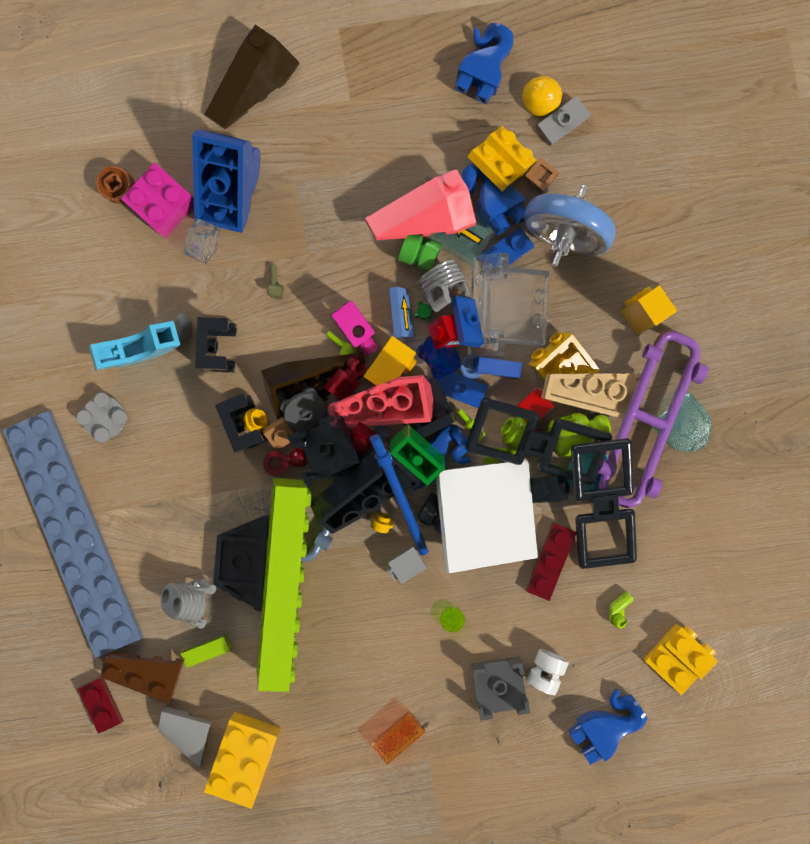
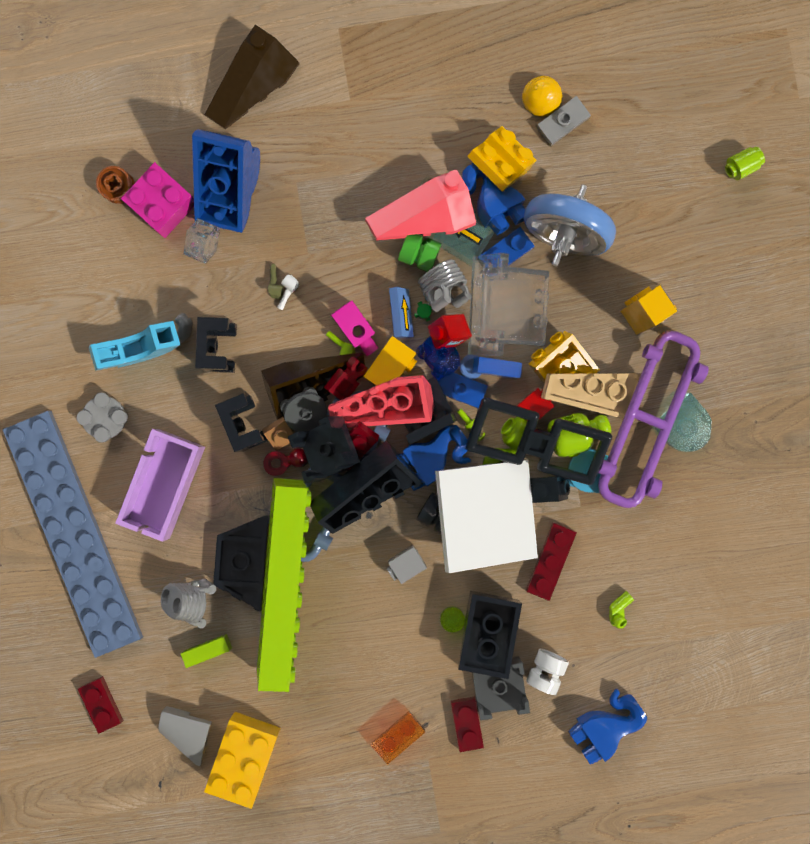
reddish brown wing [100,652,185,704] -> none
yellow plate [243,409,268,432] -> none
blue bar [370,434,429,556] -> none
yellow plate [370,512,394,533] -> none
green brick [390,424,445,486] -> none
blue plate [451,296,484,347] -> none
blue hips [455,23,513,104] -> none
medium nougat plate [524,157,560,194] -> none
black bar [571,438,637,569] -> none
yellow plate [643,624,718,696] -> none
none -> lavender piece [115,429,205,542]
none -> white hand [277,275,299,310]
none -> dark red plate [451,696,484,752]
none -> black slope [458,591,522,679]
none -> lime brick [725,146,765,181]

